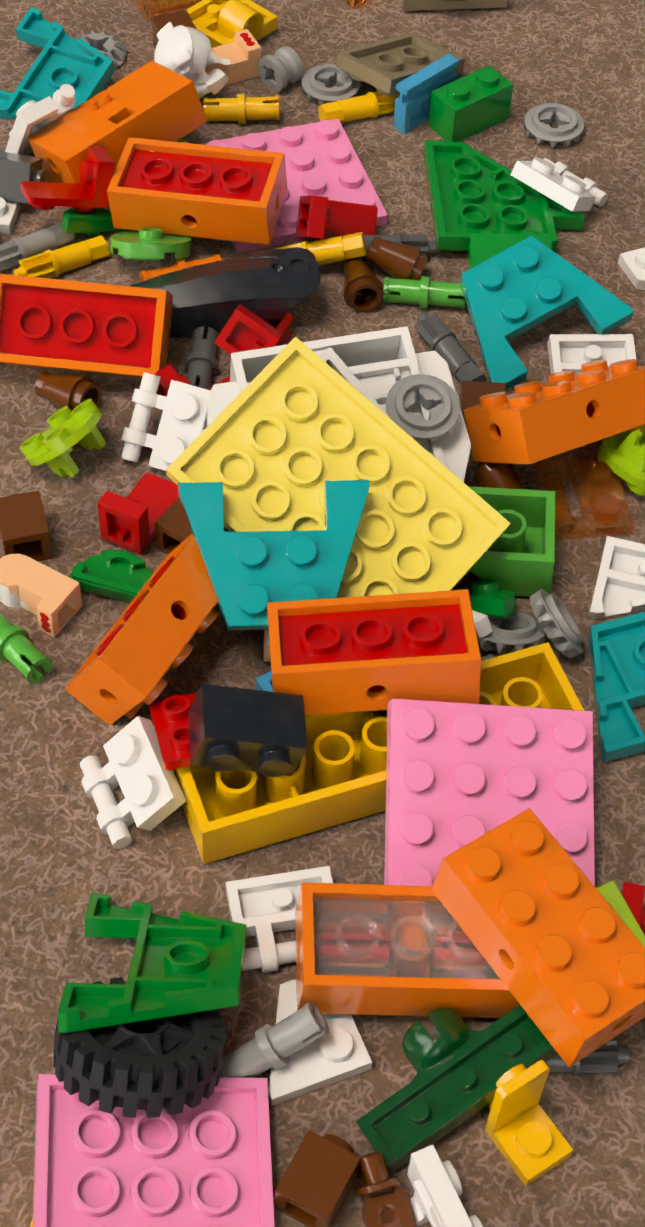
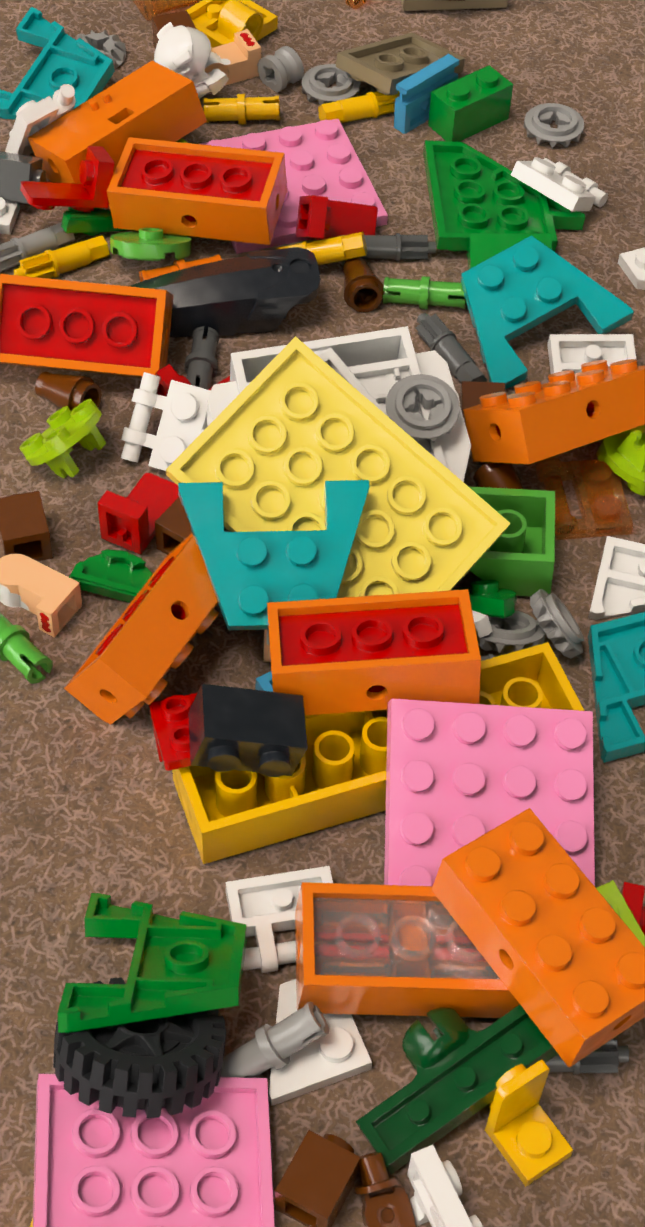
white plate [80,716,187,849] -> none
red bracket [214,304,294,355] -> none
reddish brown cone [365,236,428,280] -> none

